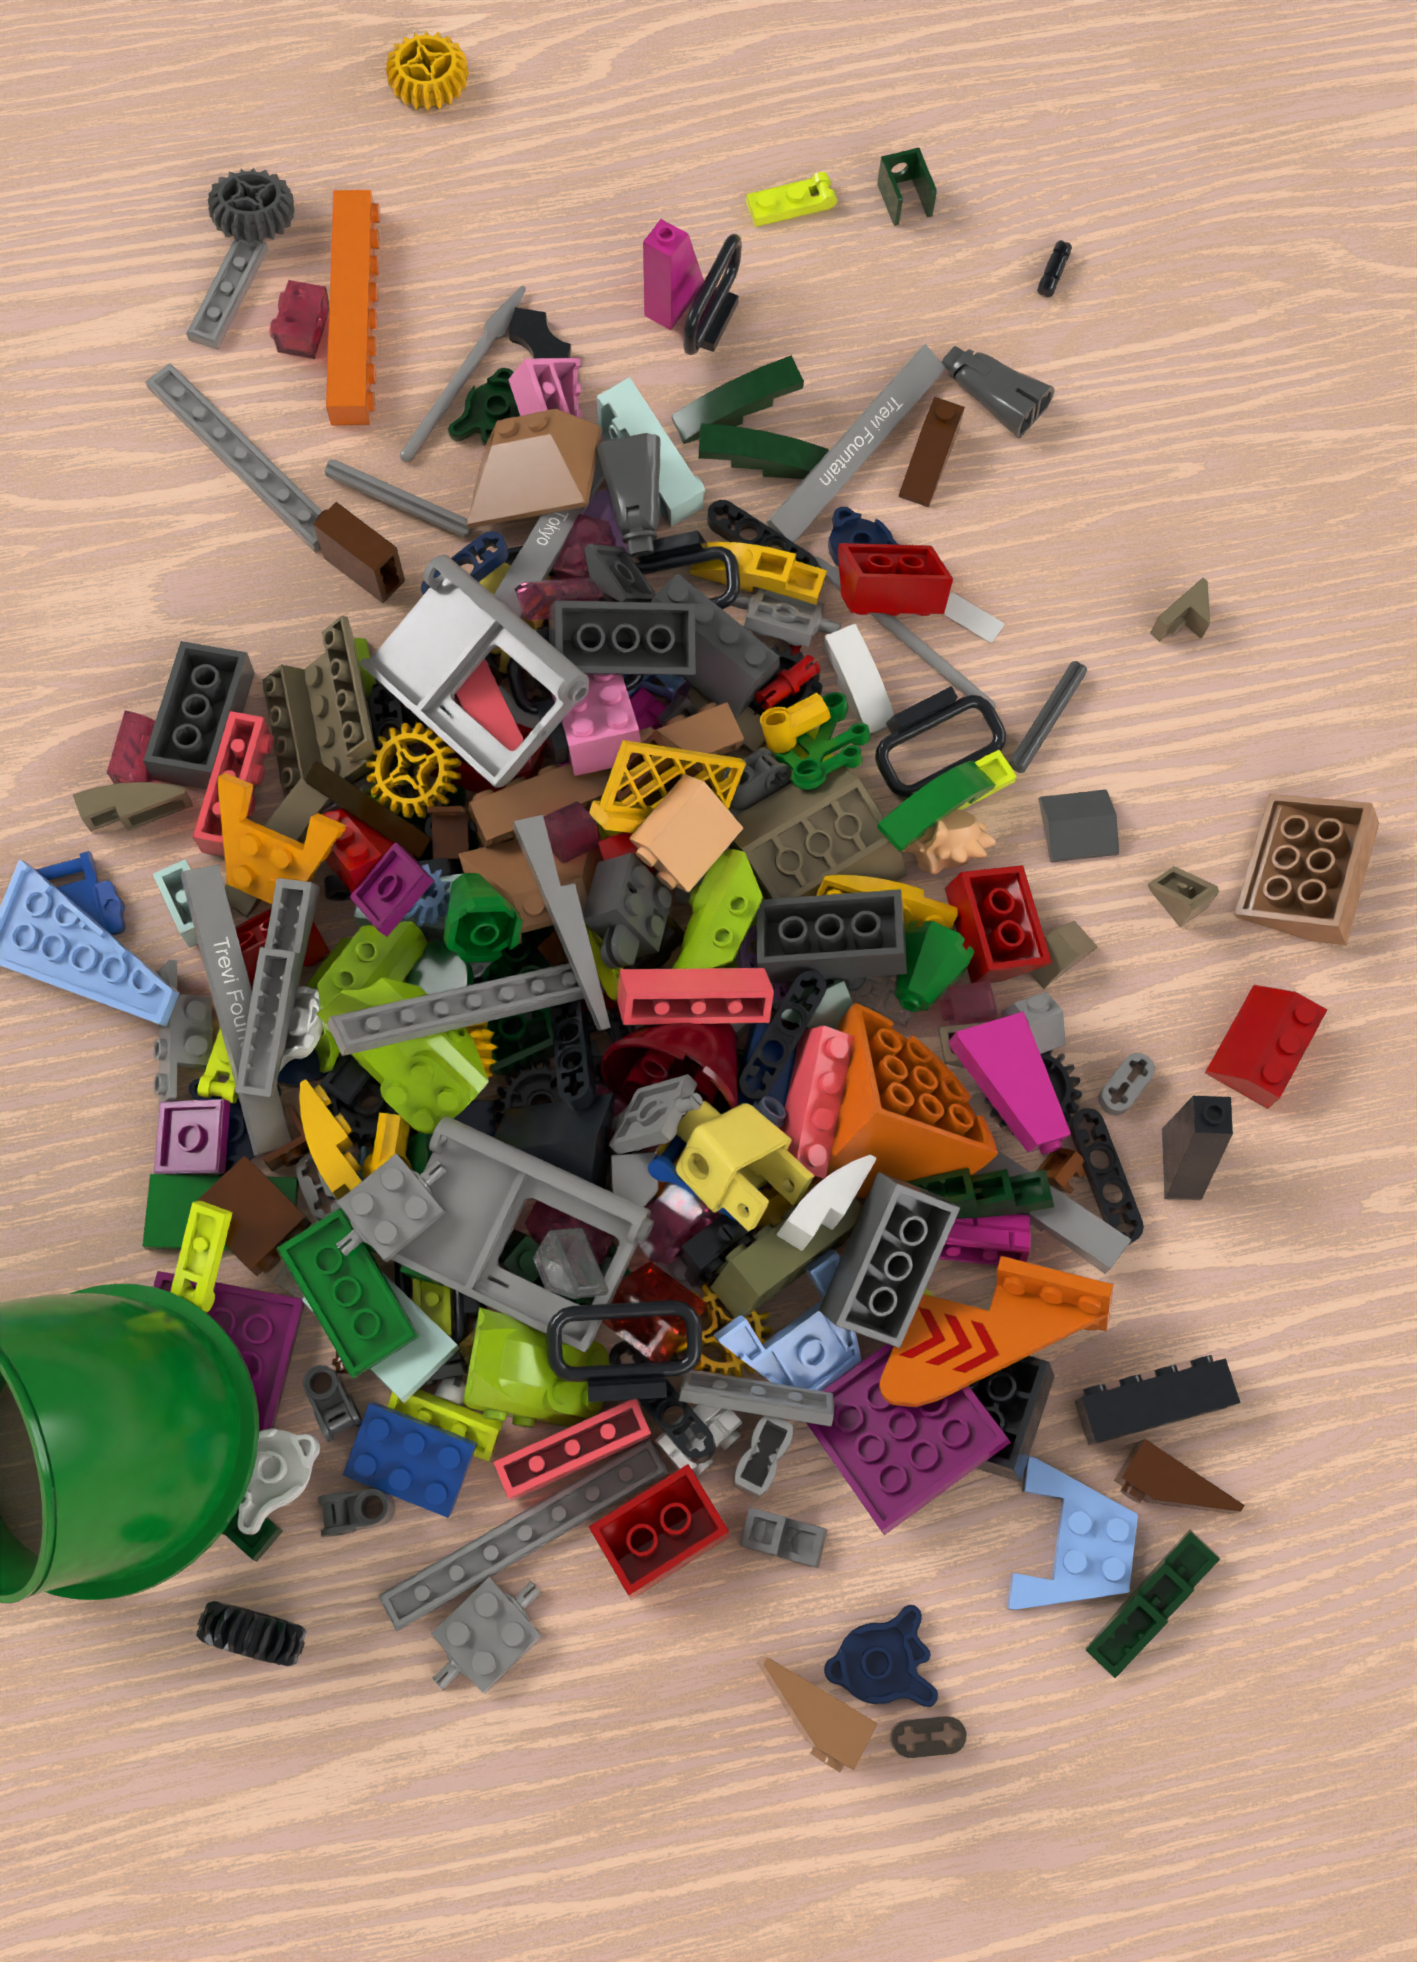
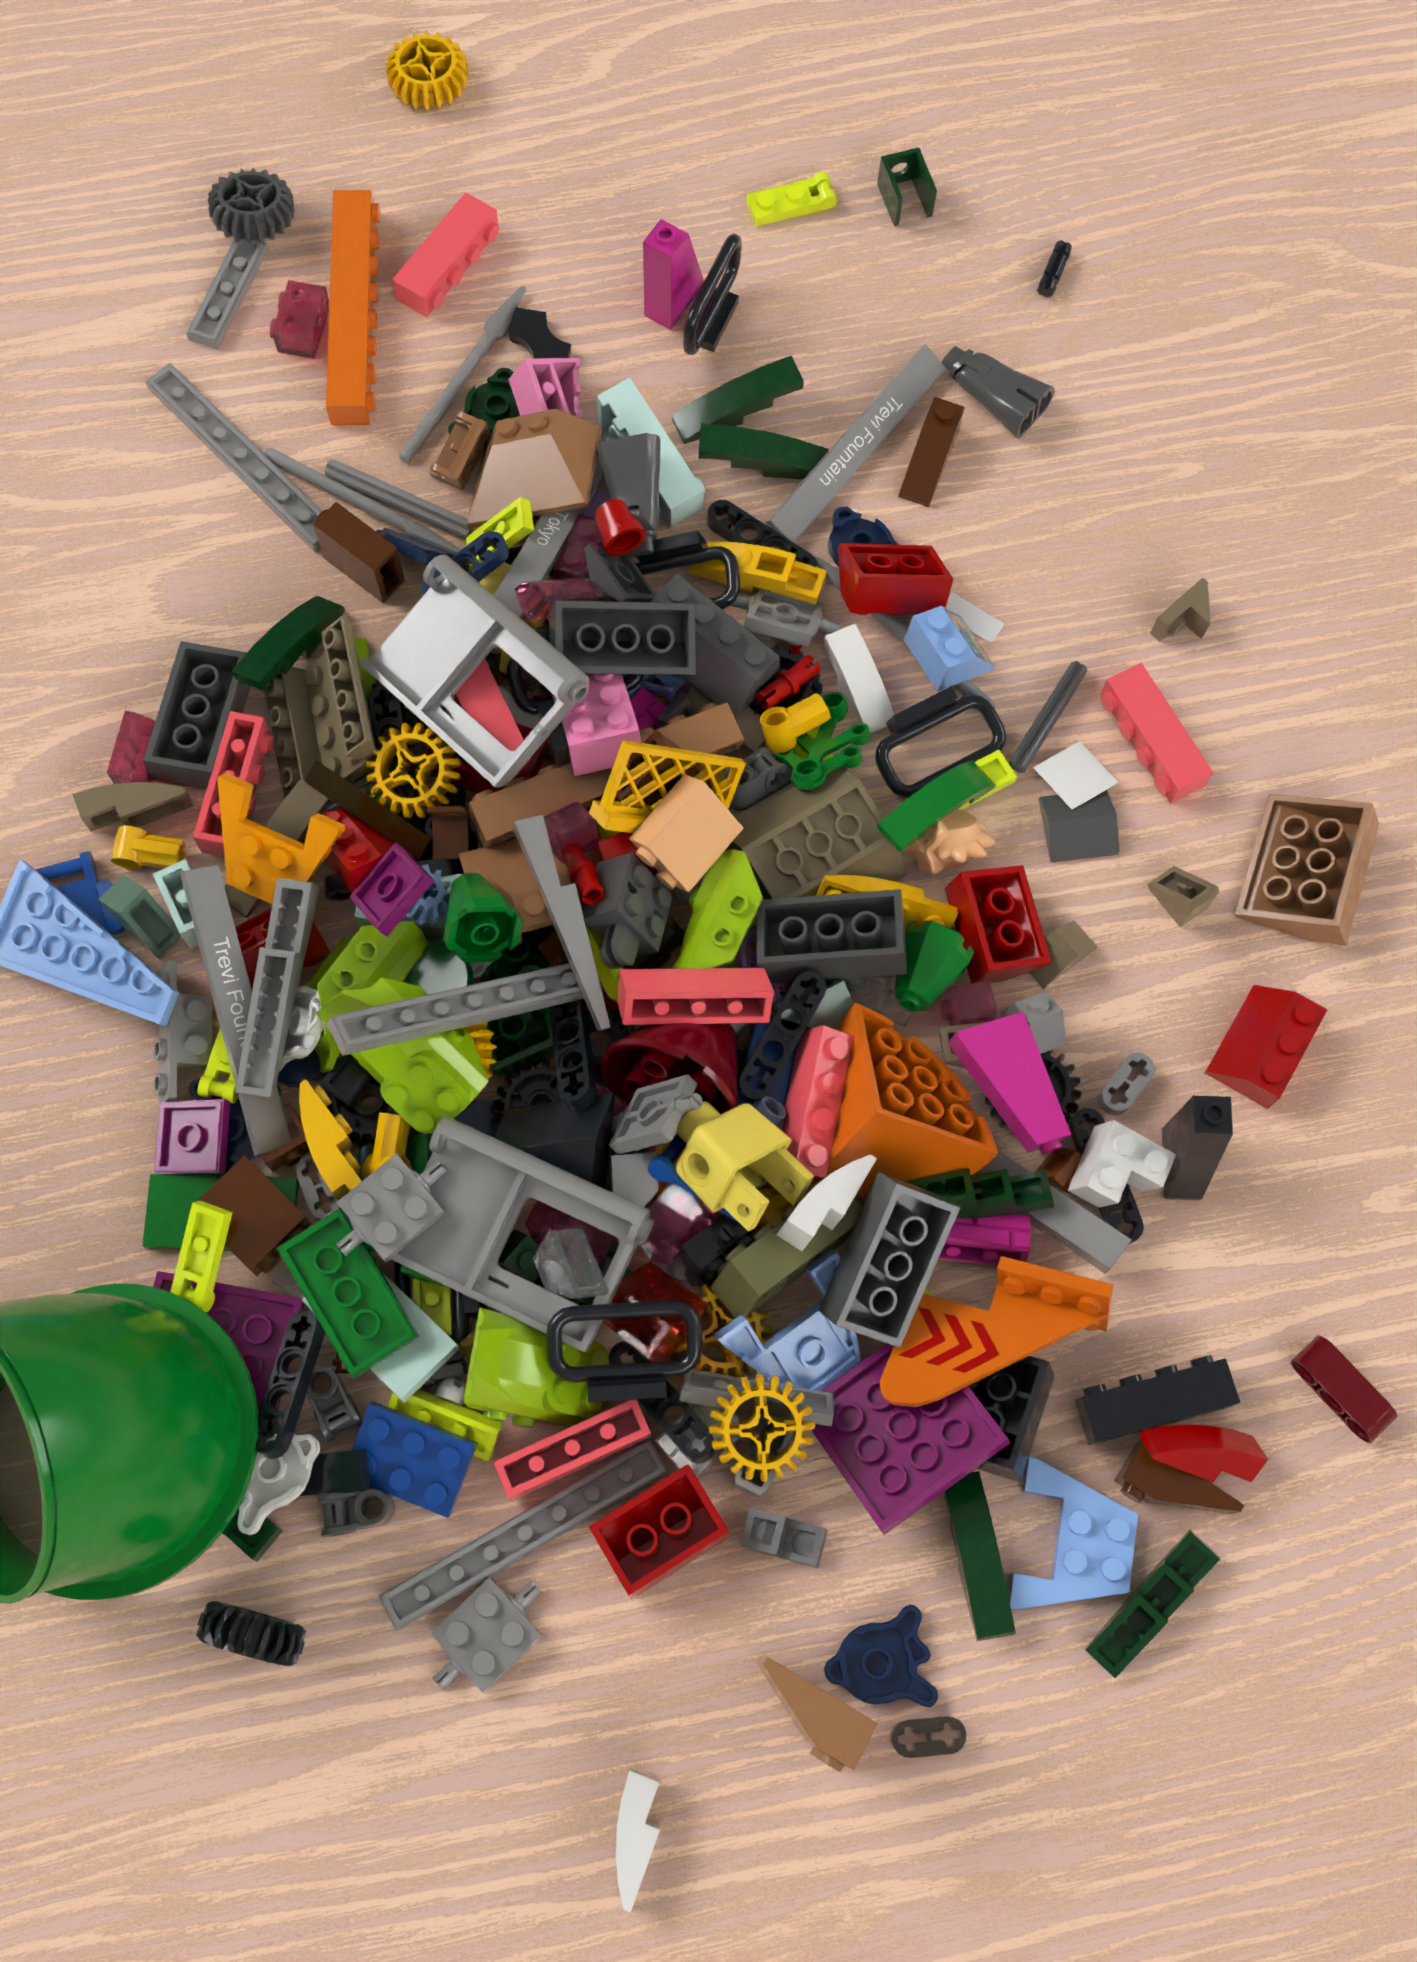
none -> sand green slope [98,875,181,958]
none -> yellow piece [110,825,186,870]
none -> dark green slope [232,595,345,691]
none -> black beam [255,1311,325,1459]
none -> light grey piece [264,448,461,554]
none -> black tile [300,1449,370,1496]
none -> dark blue tile [376,527,469,572]
none -> coral brick [392,192,499,318]
none -> medium nougat hinge [430,411,491,490]
none -> neon yellow plate [466,497,534,571]
none -> red pin [561,843,604,905]
none -> red piece [594,499,646,556]
none -> white slope [616,1768,660,1913]
none -> yellow gear [709,1373,815,1482]
none -> light blue slope [904,606,995,692]
none -> dark green slope [943,1471,1016,1641]
none -> white sticker [1033,741,1119,810]
none -> white brick [1068,1120,1176,1208]
none -> coral brick [1100,662,1214,804]
none -> red slope [1139,1424,1268,1482]
none -> dark red beam [1291,1335,1398,1444]

